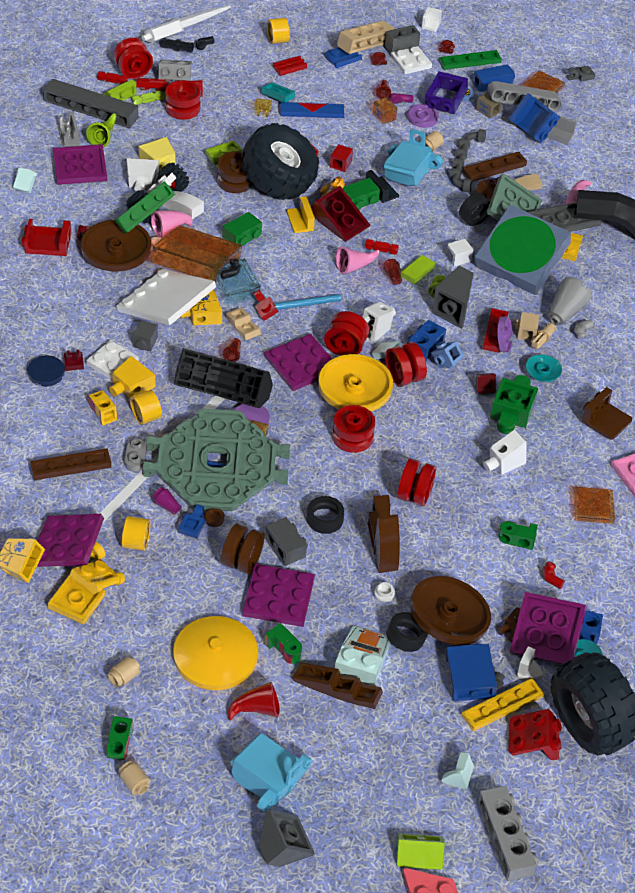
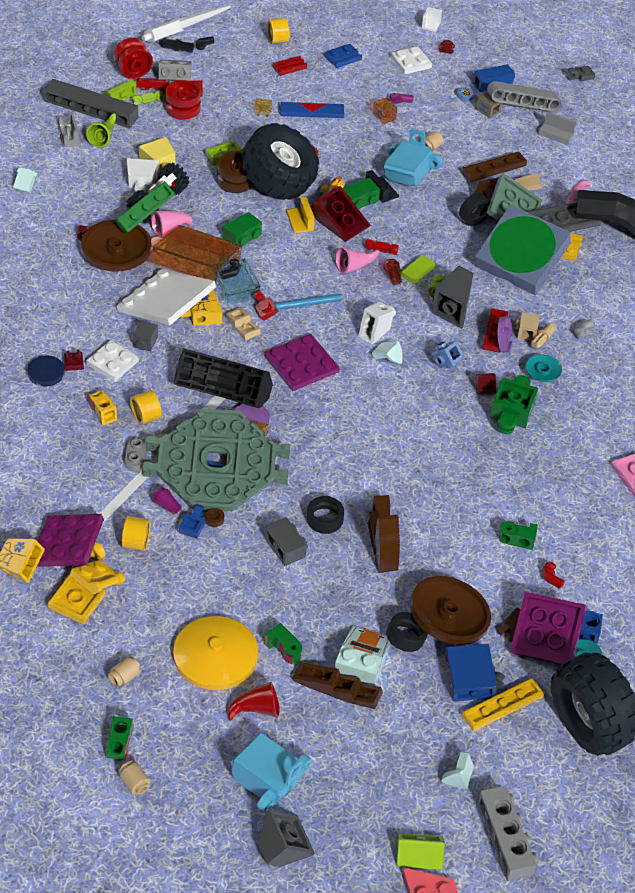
red panel [21,219,71,256] -> none
reddish brown plate [30,448,112,481] -> none
magenta plate [53,144,108,185] -> none
red axle [97,71,128,84] -> none
yellow torso [109,356,156,398] -> none
white slope [162,191,204,220] -> none
reddish brown wheel [221,523,265,575] -> none
clear red cone [223,338,241,362] -> none
magenta plate [243,564,315,627] -> none
teal plate [261,82,295,103] -> none
yellow dish [318,354,393,411] -> none
red wheel [324,311,369,356] -> none
red brick [330,144,353,172] -> none
red wheel [332,405,375,453] -> none
tan brick [337,20,395,54] -> none
clear red plate [371,52,387,65] -> none
white plate [374,582,395,602] -> none
clear red cone [376,80,391,100] -> none
dark grey brick [385,25,420,54] -> none
red wheel [385,341,427,387] -> none
red wheel [397,458,437,507] -> none
medium lavender tile [407,104,439,128] -> none
blue brick [407,320,446,361] -> none
dark purple window [425,71,468,114] -> none
green tile [439,50,502,70] -> none
white panel [447,239,473,267] -> none
dark grey bar [450,129,486,192] -> none
white torso [483,430,526,475] -> none
red bracket [508,709,562,760] -> none
blue panel [509,93,560,143] -> none
white tile [517,646,543,680] -> none
clear orange plate [523,71,565,94] -> none
light grey cone [548,277,592,325] -> none
clear orange plate [573,487,615,524] -> none
reddish brown bracket [582,387,632,440] -> none

